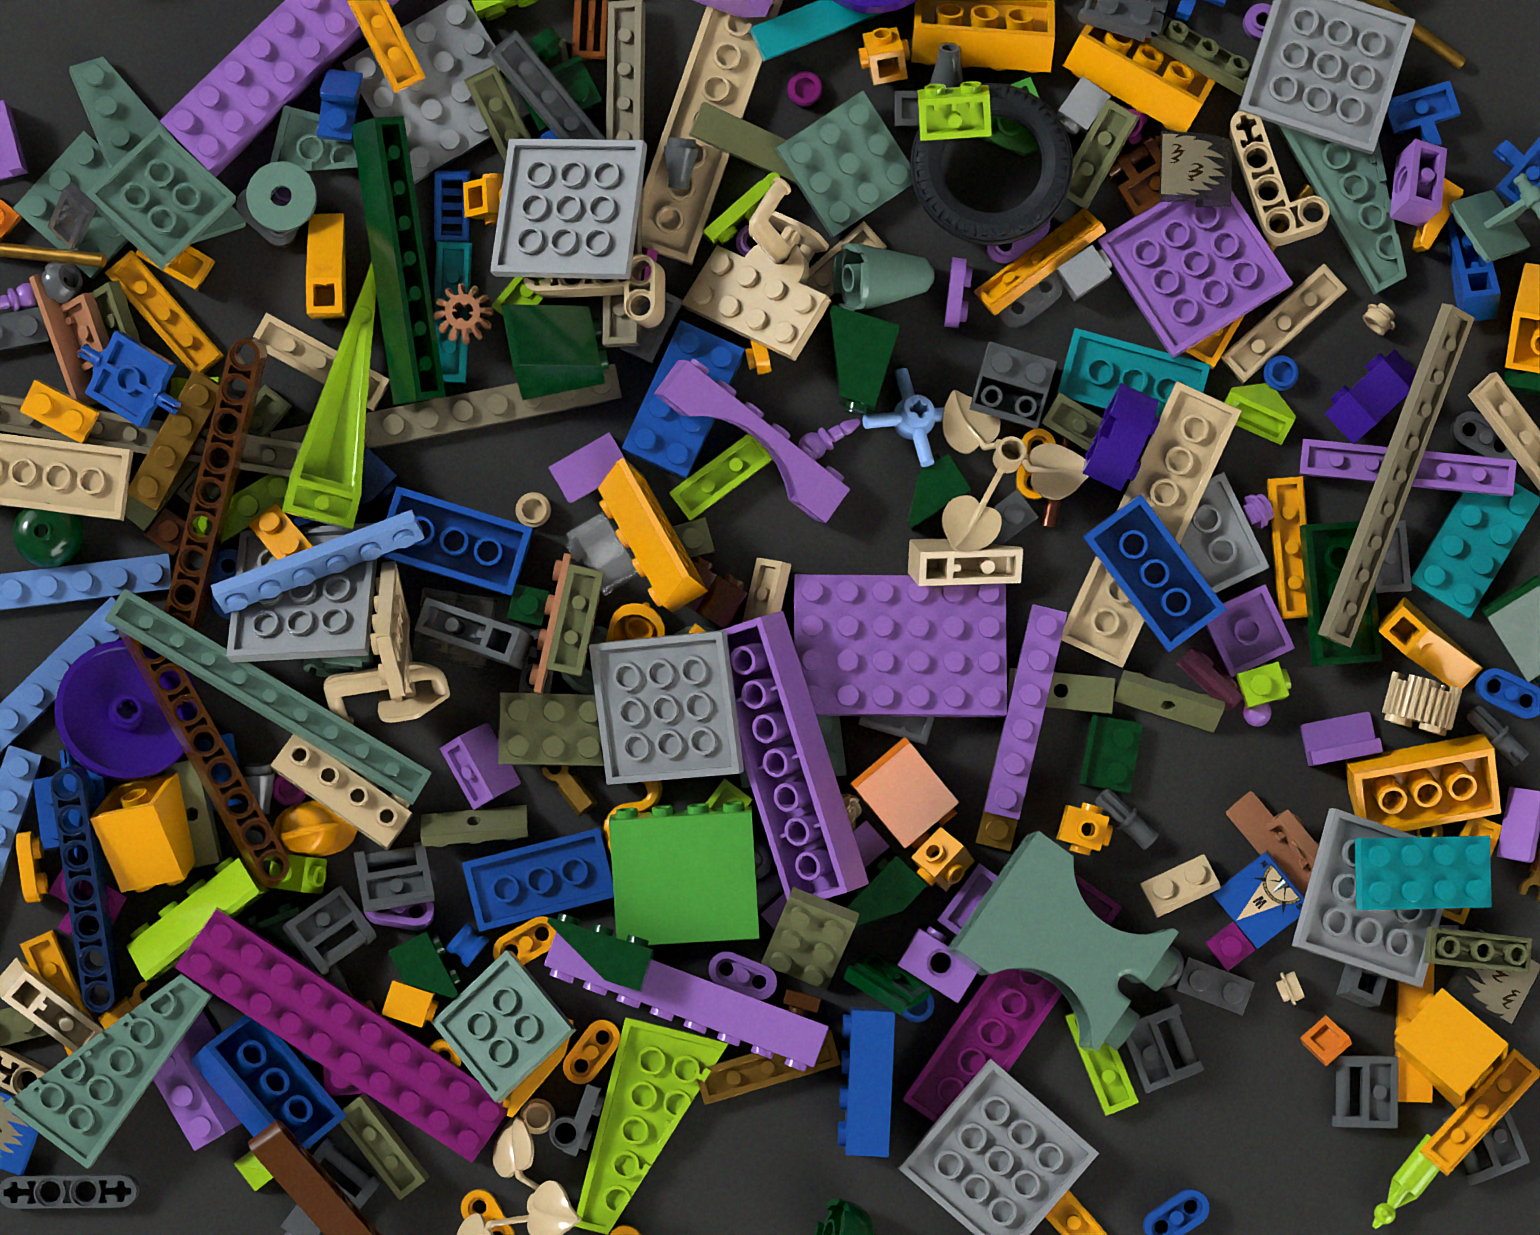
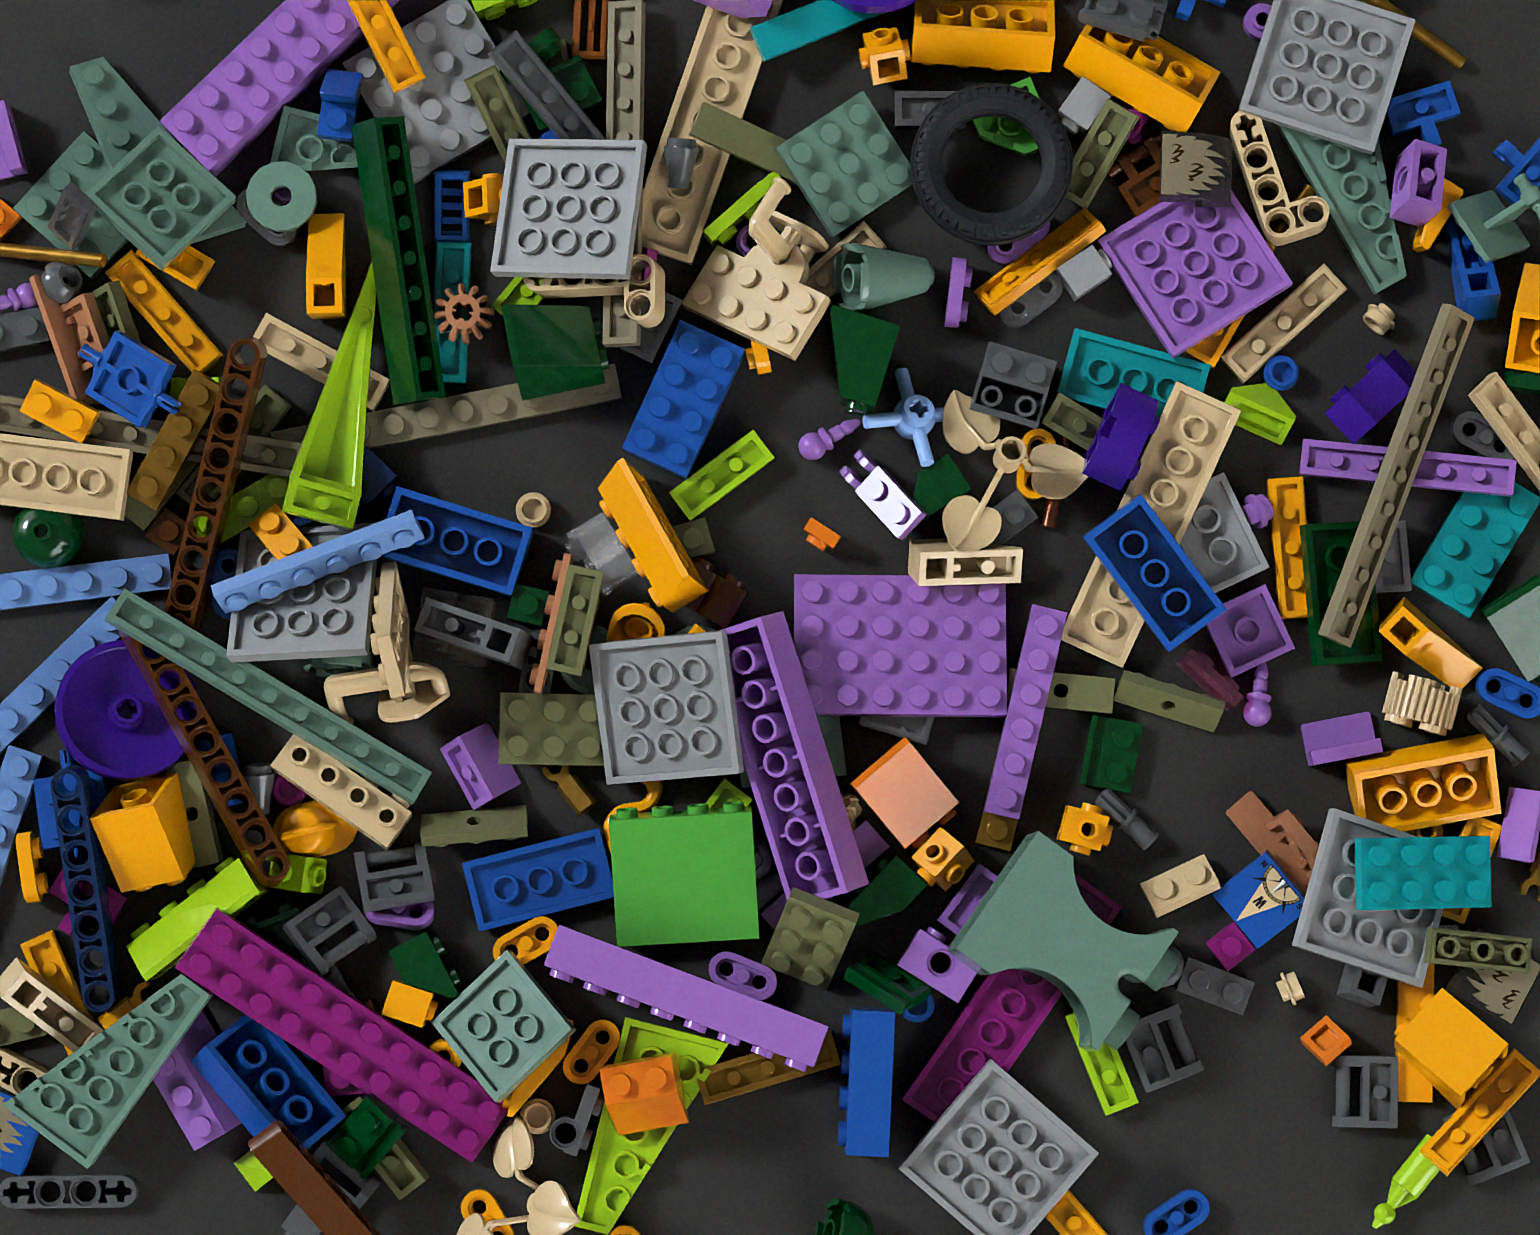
blue wheel [445,922,490,967] -> none
dark green slope [547,913,654,992] -> none
medium lavender panel [548,432,625,503] -> none
medium lavender arch [654,359,850,523] -> none
tan plate [742,557,792,623] -> none
reddish brown plate [783,988,821,1017] -> none
magenta tile [787,71,822,108] -> none
lime bracket [917,81,992,141] -> none
dark grey cone [930,43,964,88] -> none
olive tile [1150,16,1252,96] -> none
lime bracket [1236,662,1291,709] -> none
none -> dark green plate [326,1093,409,1180]
none -> orange slope [599,1052,689,1135]
none -> orange plate [803,517,841,551]
none -> hinge [840,449,926,540]

